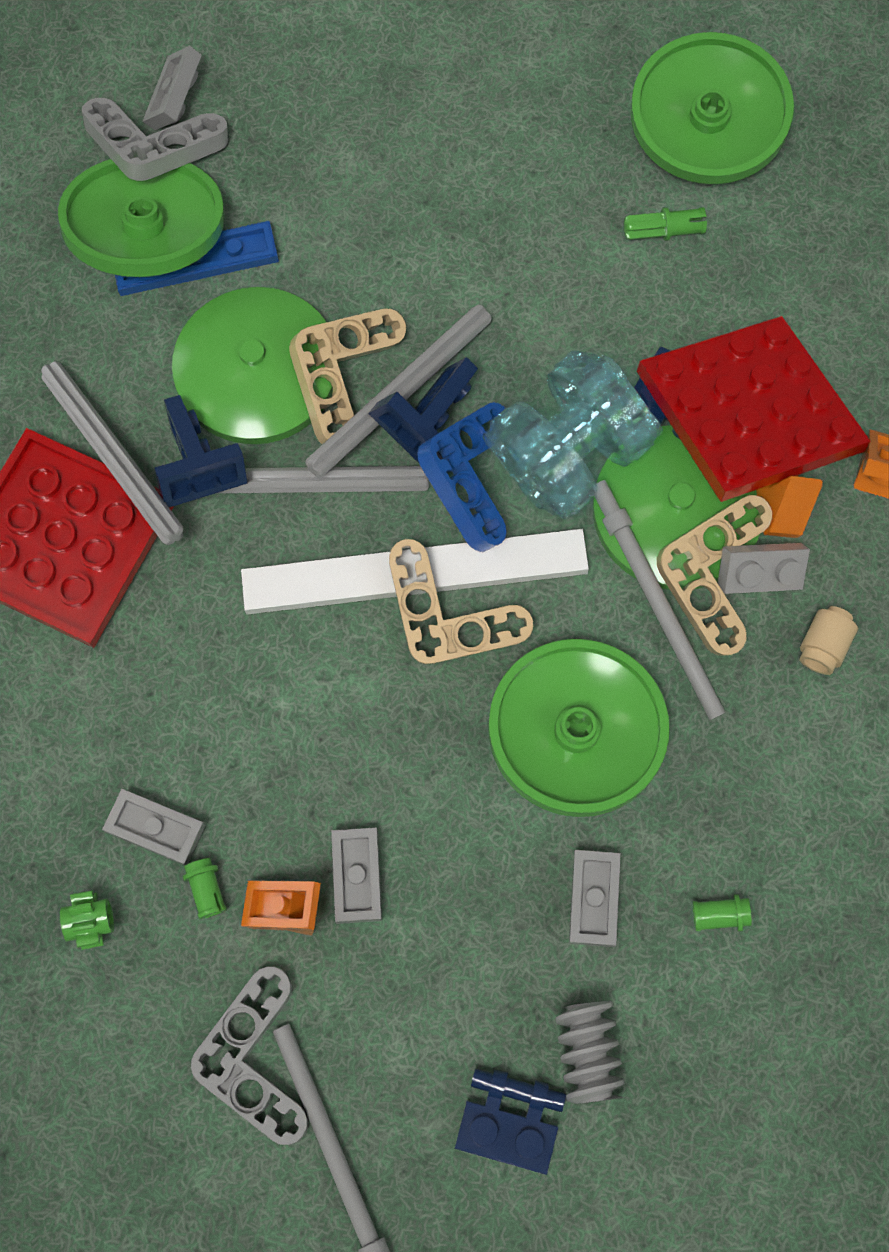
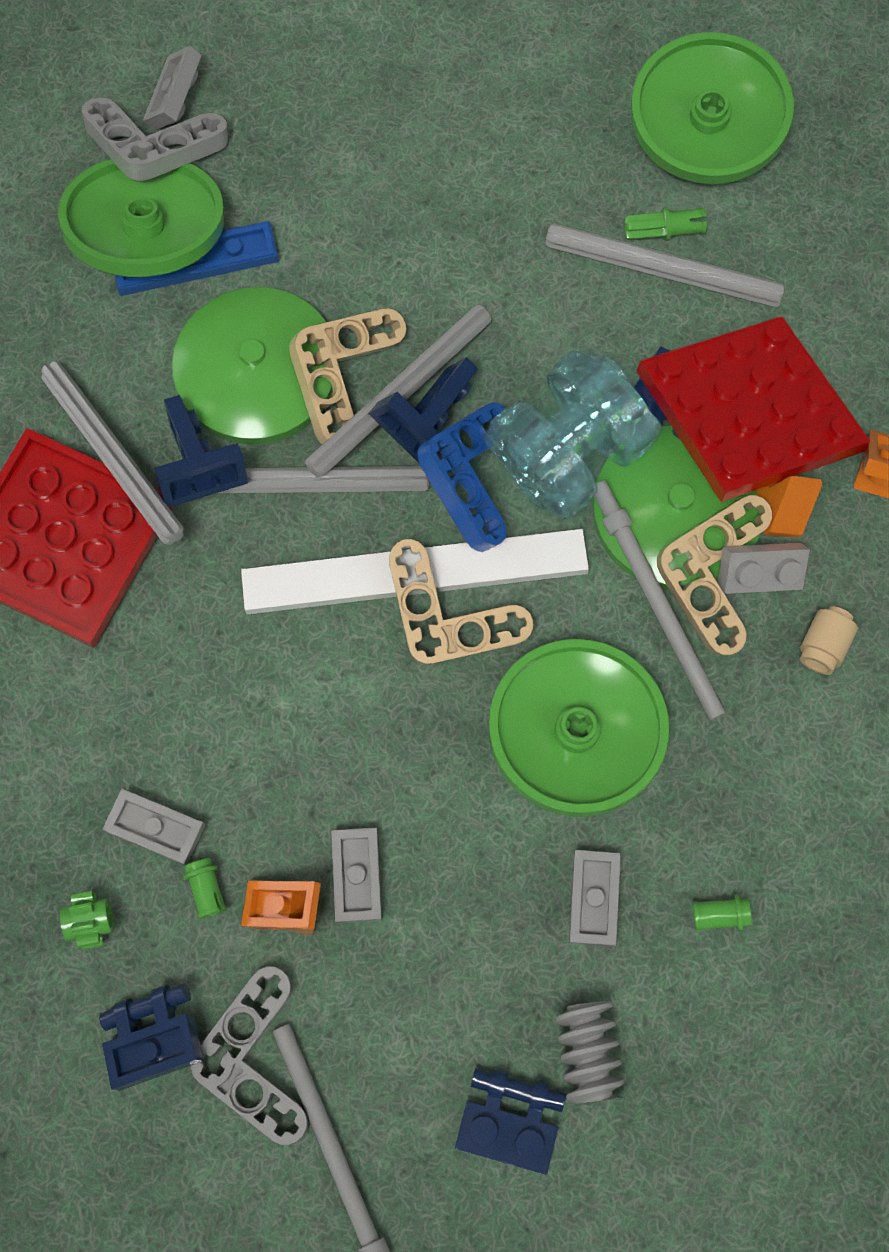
none -> dark blue plate [99,983,204,1091]
none -> light grey axle [546,223,785,307]

